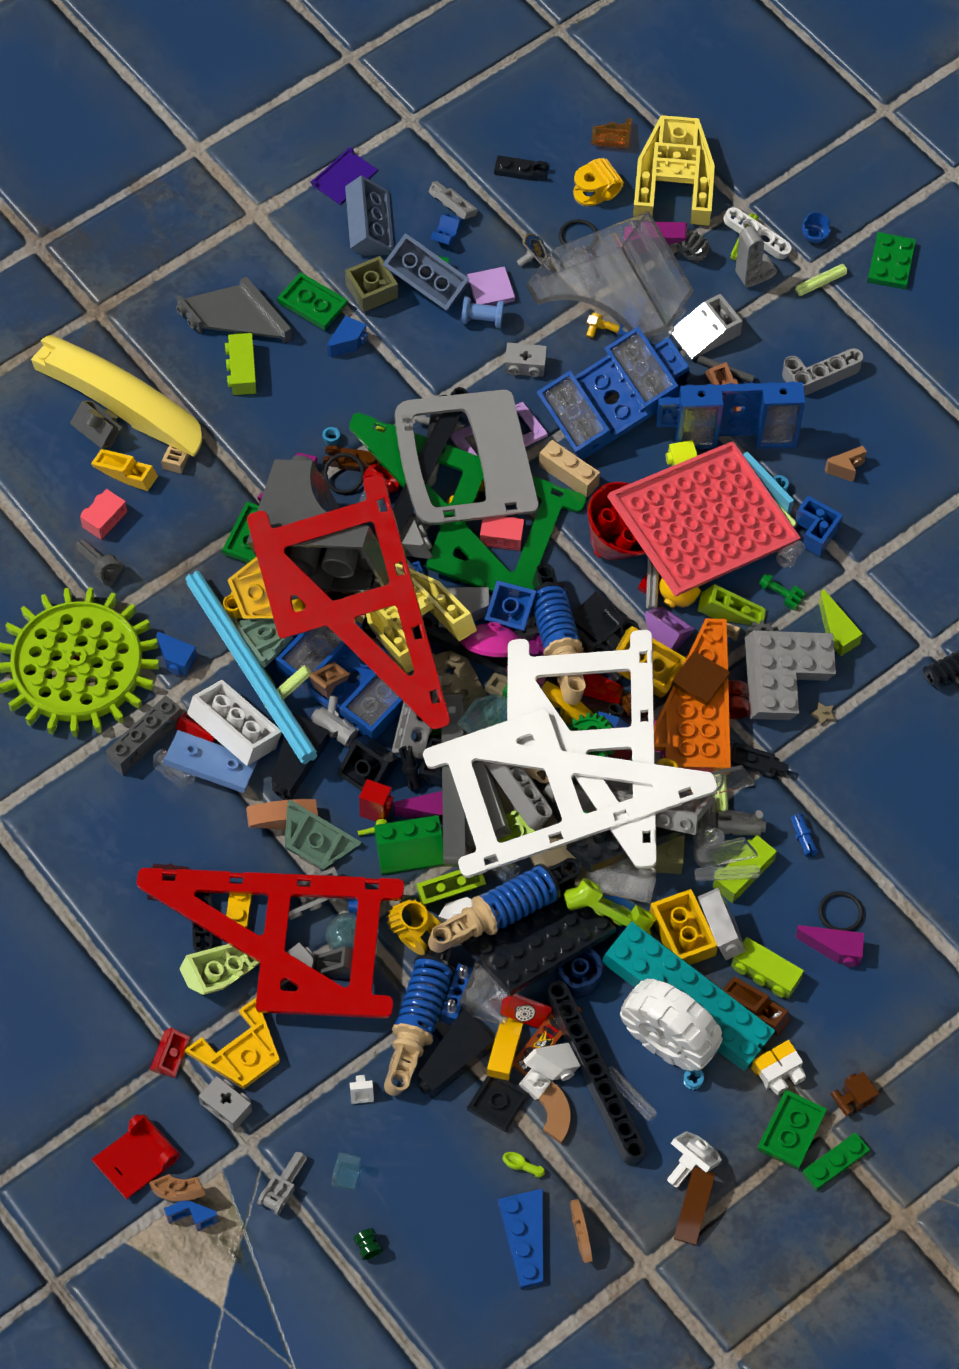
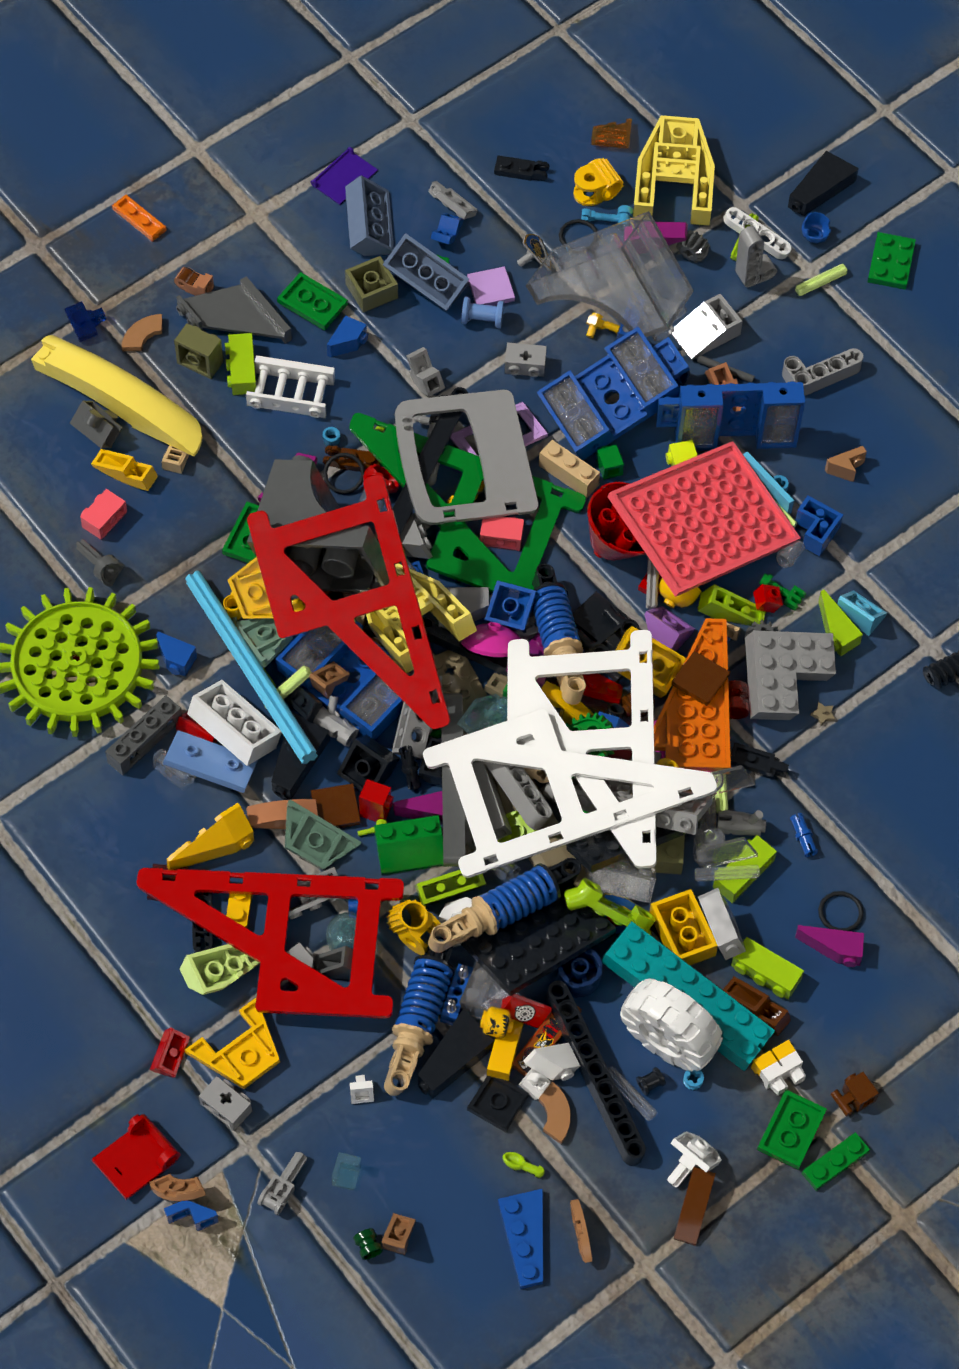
none -> clear blue hinge [64,301,106,342]
none -> orange tile [112,195,167,242]
none -> medium nougat tile [121,314,162,351]
none -> yellow wedge [166,803,254,870]
none -> nougat leg [174,267,214,296]
none -> olive brick [174,323,223,379]
none -> white fence [246,355,335,418]
none -> black hinge [284,681,322,722]
none -> reddish brown tile [311,784,361,828]
none -> medium nougat slope [382,1213,416,1255]
none -> light grey brick [406,347,445,397]
none -> yellow head [480,1006,514,1038]
none -> dark azure brick [581,205,633,229]
none -> green brick [596,445,624,480]
none -> black bush [636,1067,666,1096]
none -> red plate [753,584,783,613]
none -> black slope [788,151,859,216]
none -> medium azure slope [837,591,887,636]

